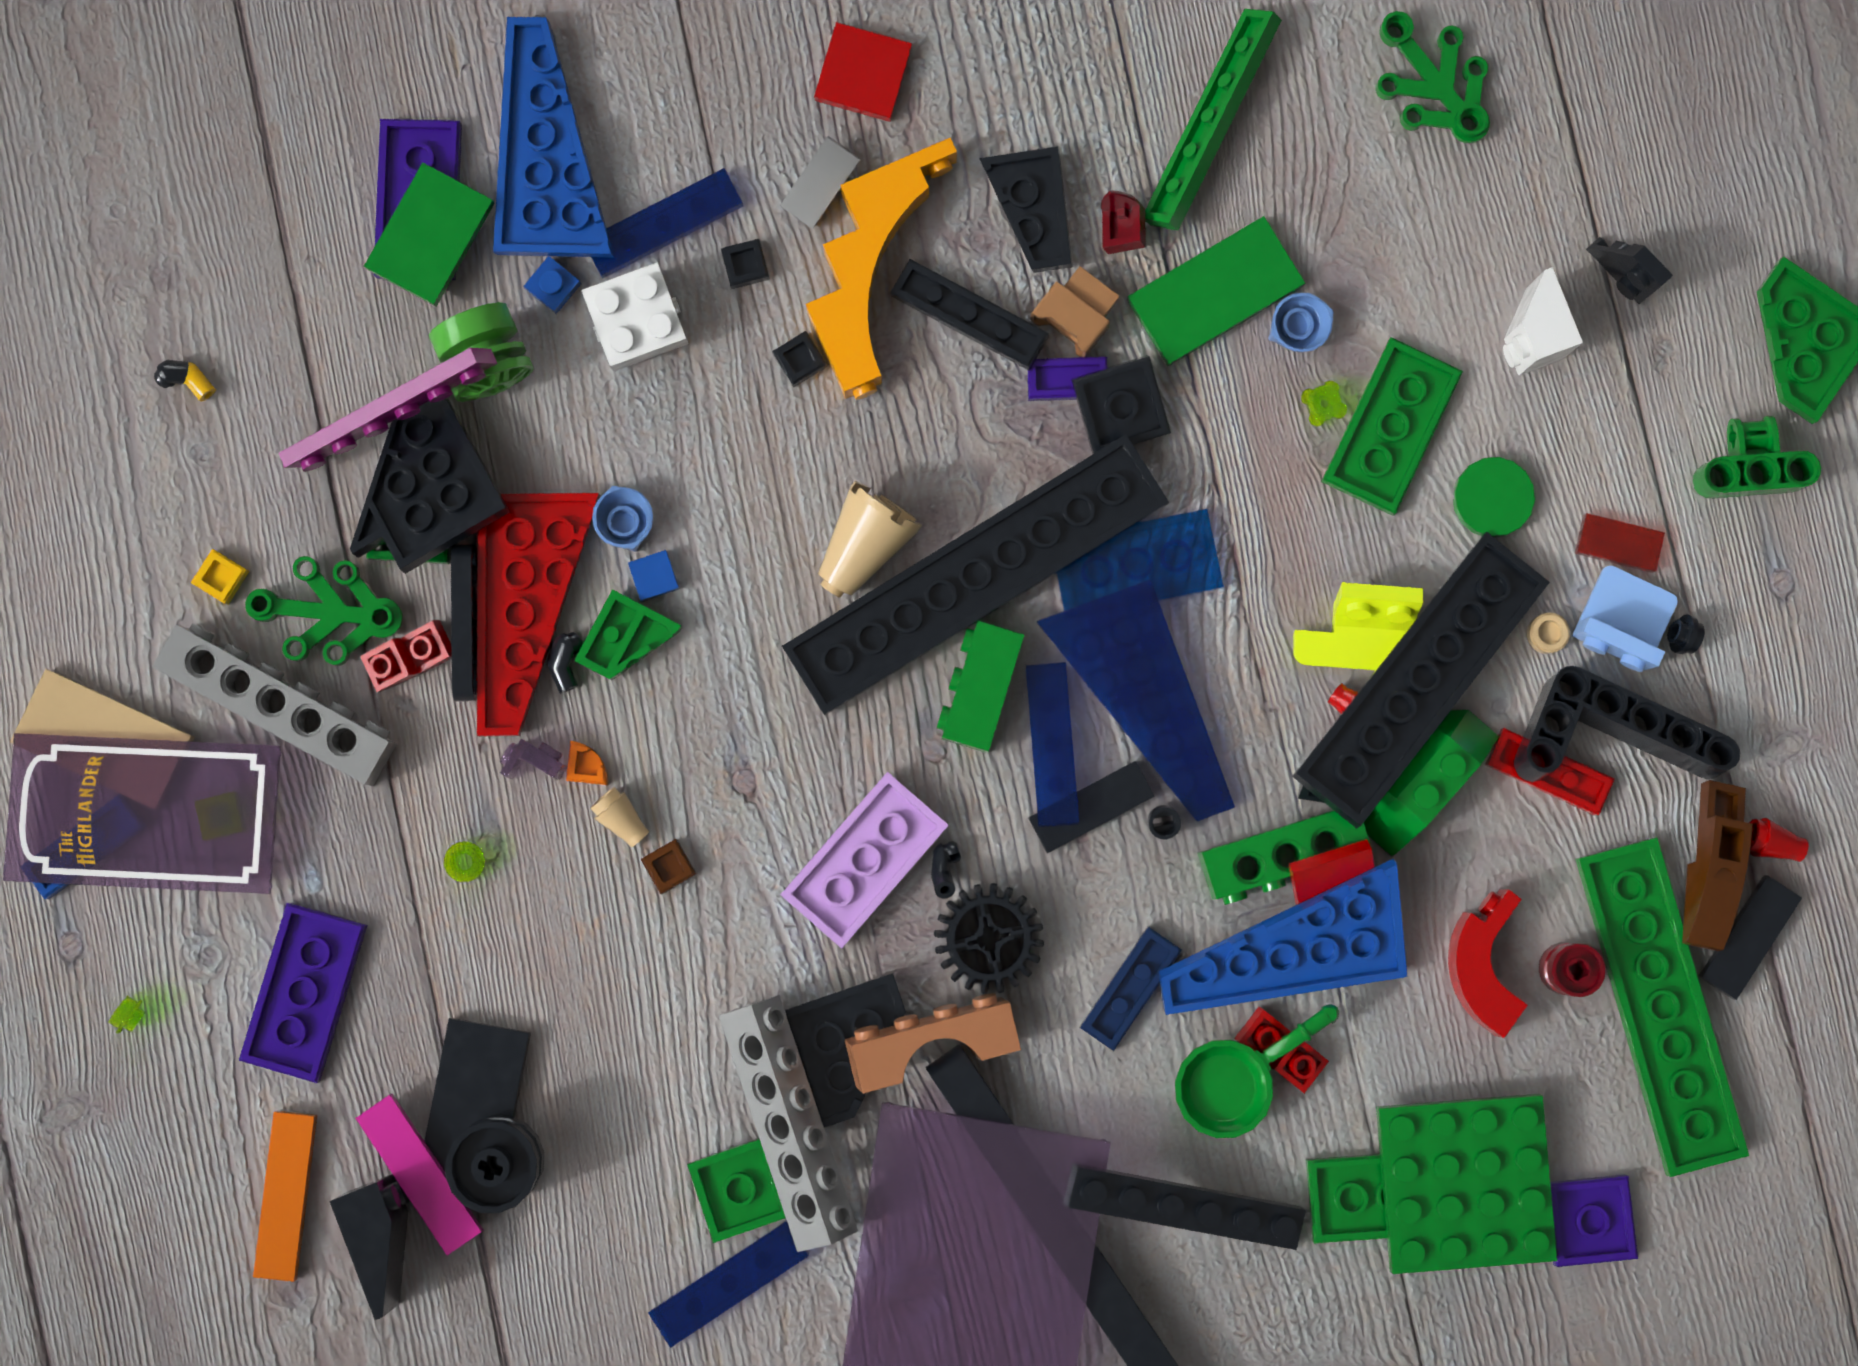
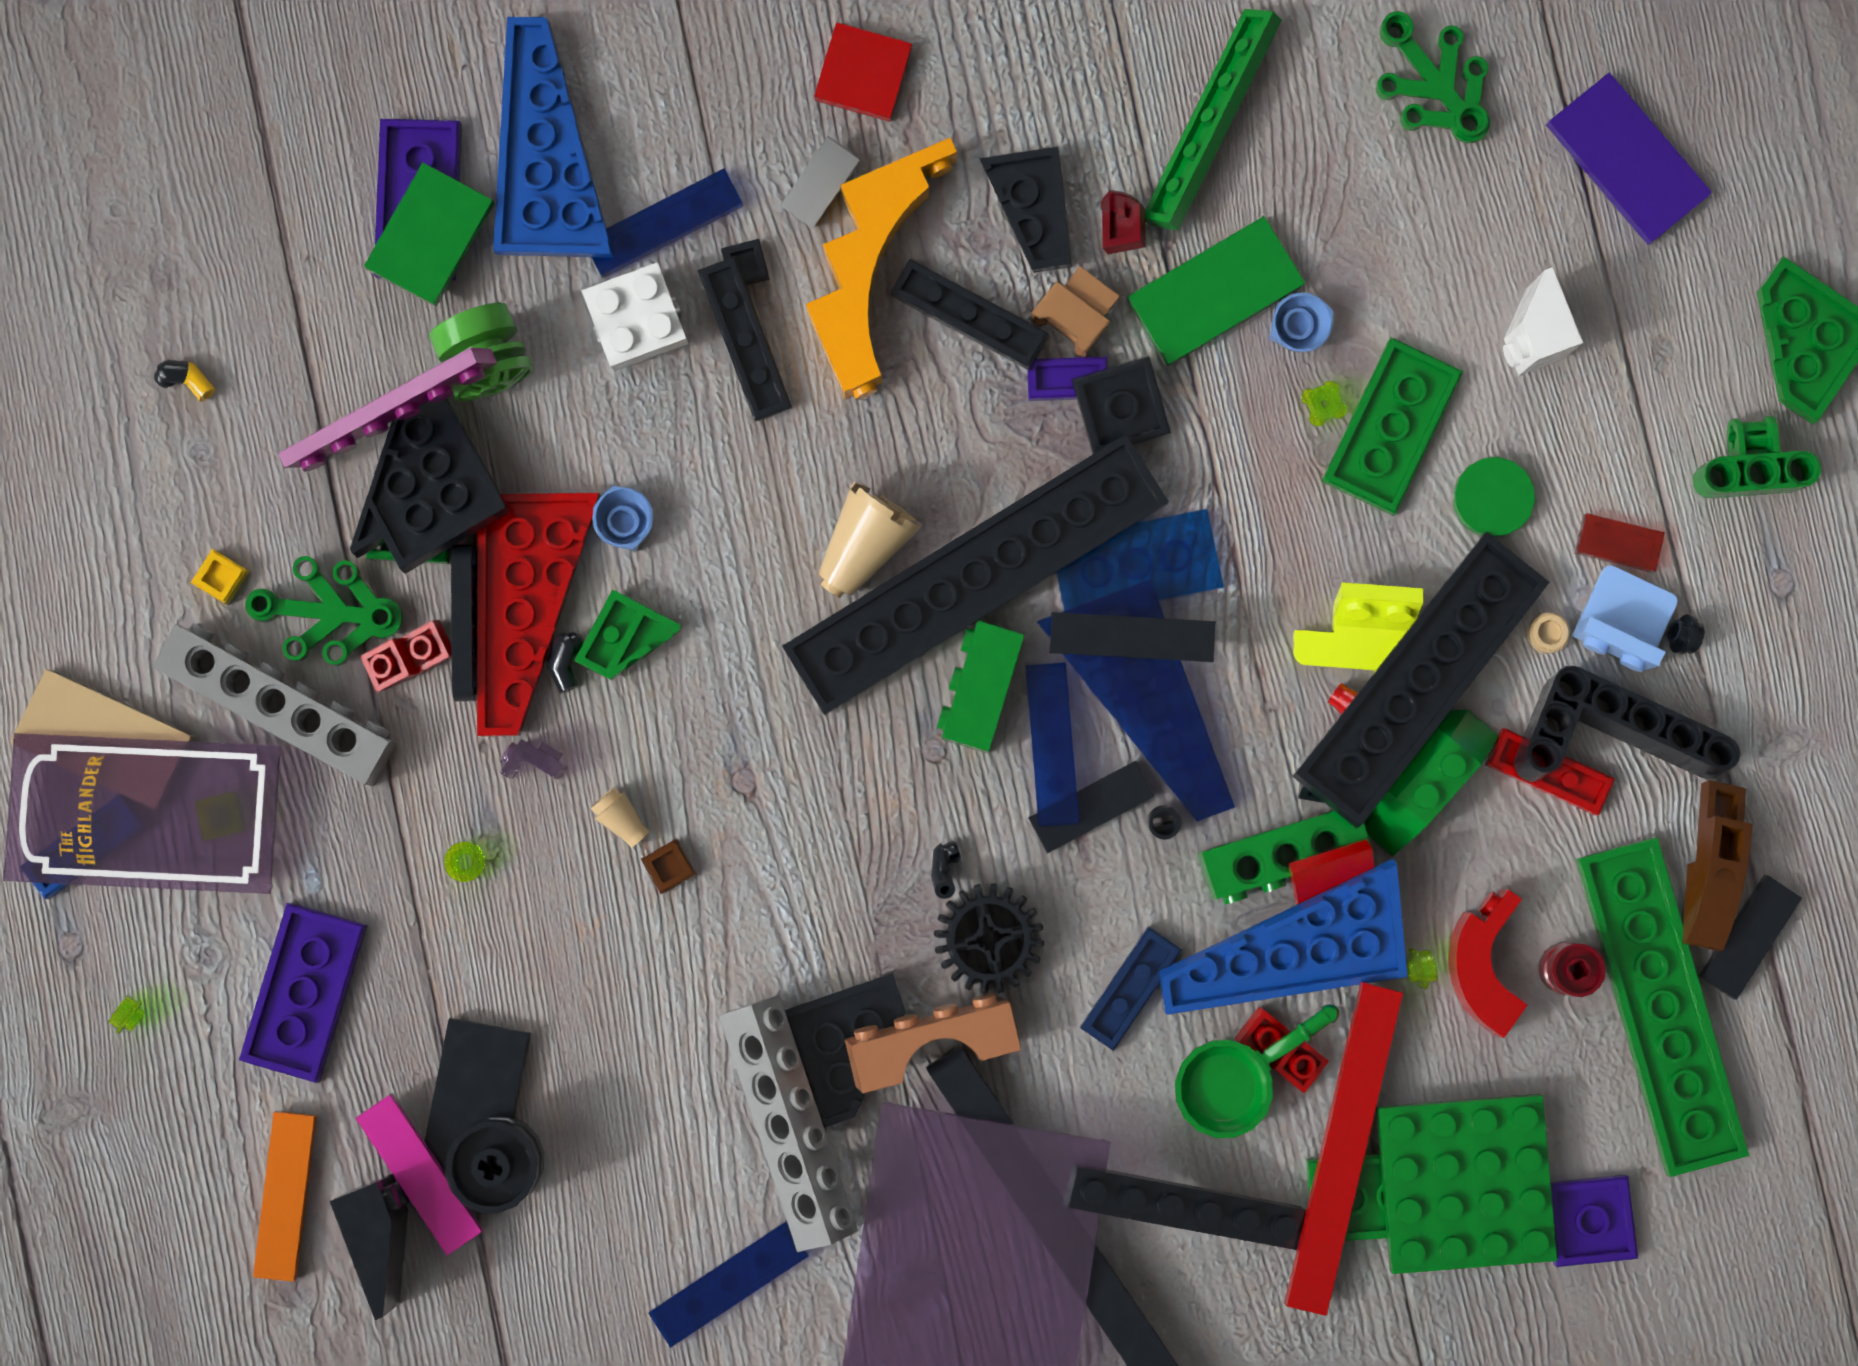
blue plate [523,256,581,314] -> none
orange tile [566,741,608,785] -> none
blue tile [628,550,680,602] -> none
green plate [687,1138,786,1243] -> none
black tile [772,331,827,387] -> none
lavender plate [780,772,949,949] -> none
black wing [1586,237,1673,304] -> none
red cone [1749,818,1809,862] -> none
none -> black tile [697,256,792,422]
none -> black tile [1049,612,1216,662]
none -> red tile [1284,982,1403,1316]
none -> clear neon green plate [1406,948,1438,990]
none -> dark purple tile [1546,72,1712,245]

